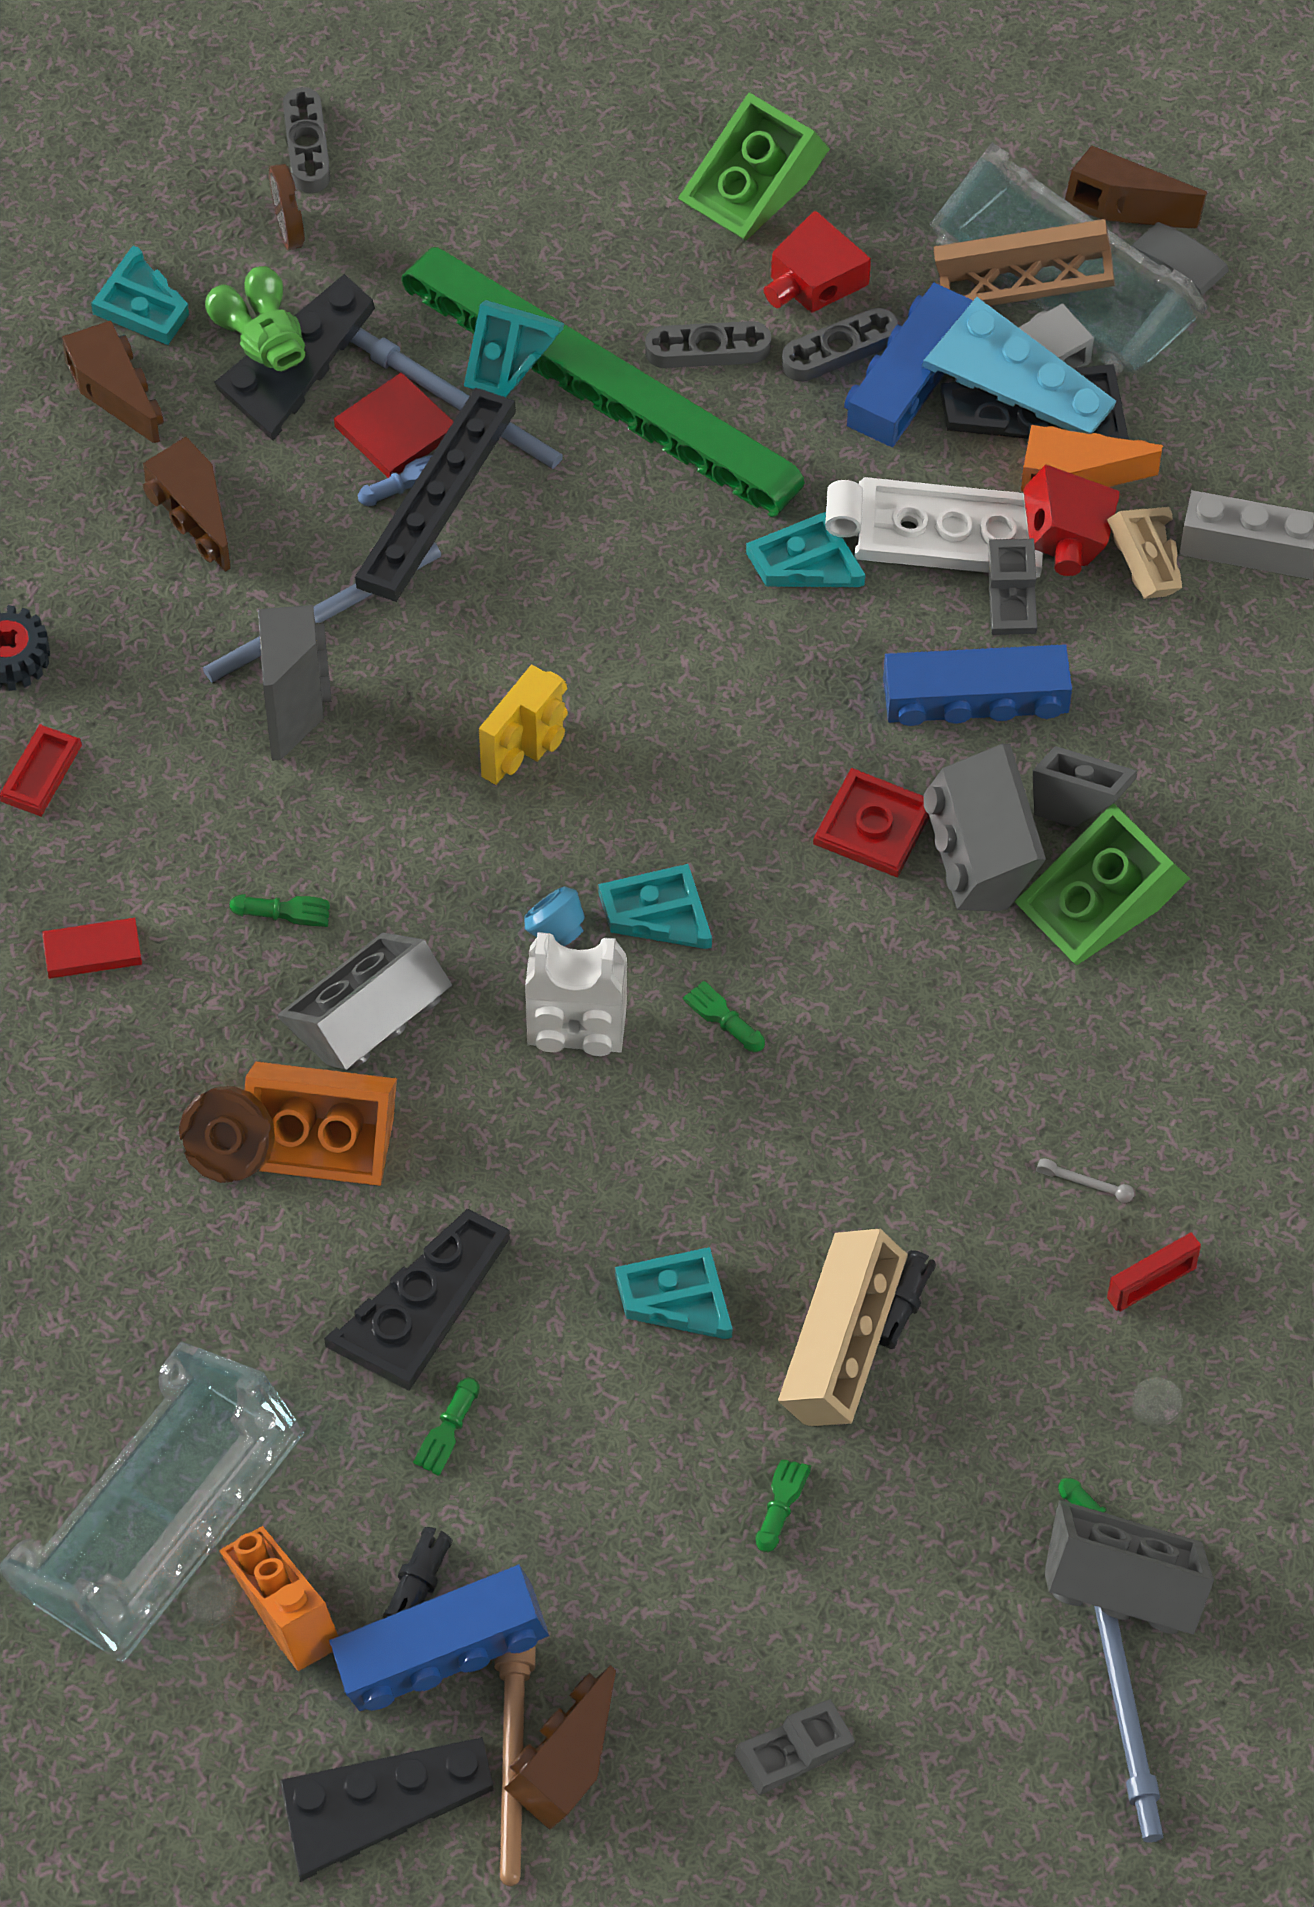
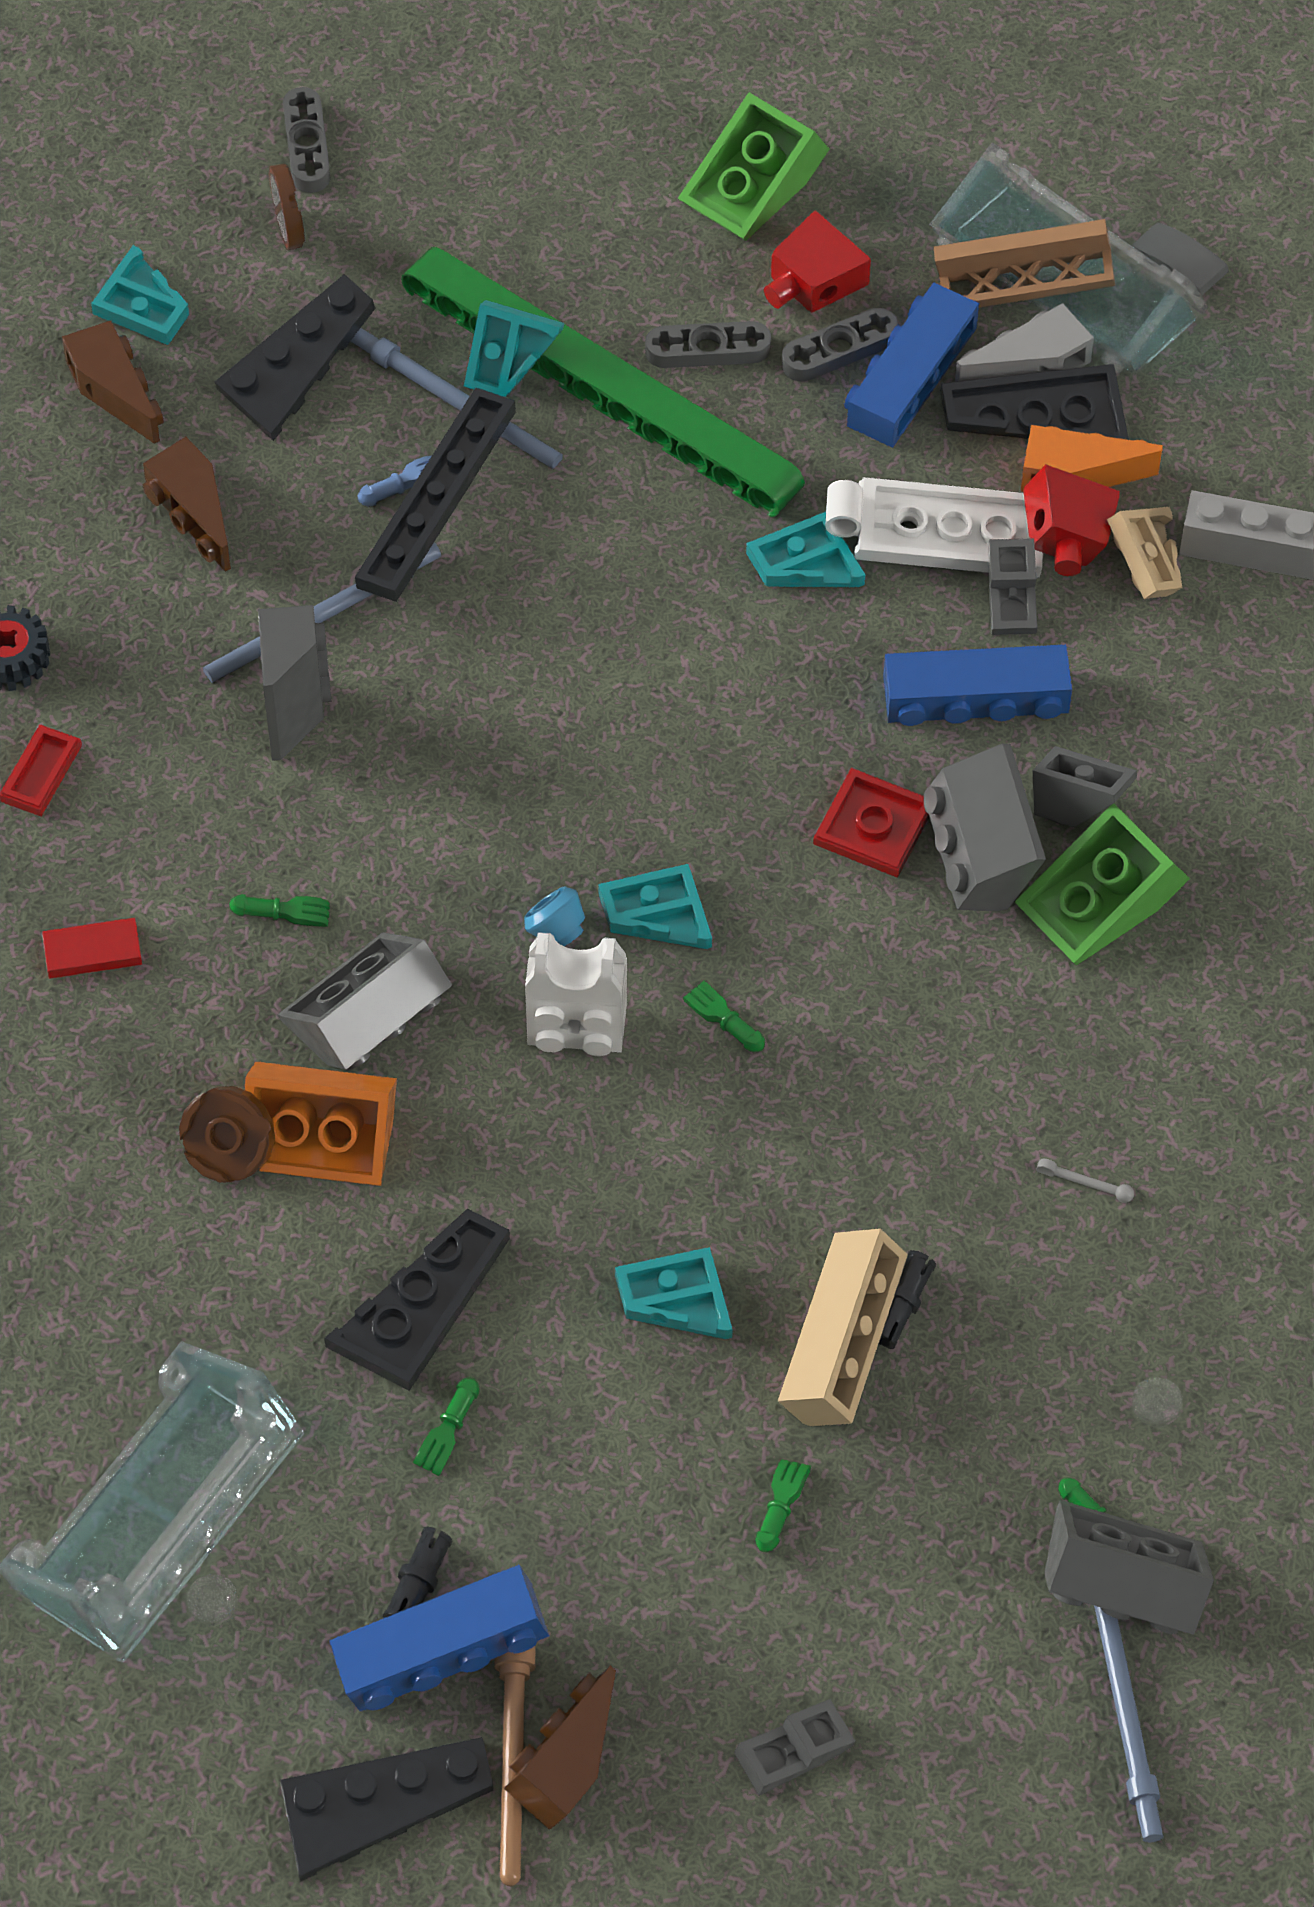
bright green piece [205,266,305,371] -> none
orange slope [219,1526,339,1672] -> none
red tile [334,372,454,478] -> none
yellow plate [479,664,568,785] -> none
medium azure wing [922,297,1116,434] -> none
reddish brown slope [1064,145,1208,228] -> none
red tile [1107,1232,1201,1312] -> none

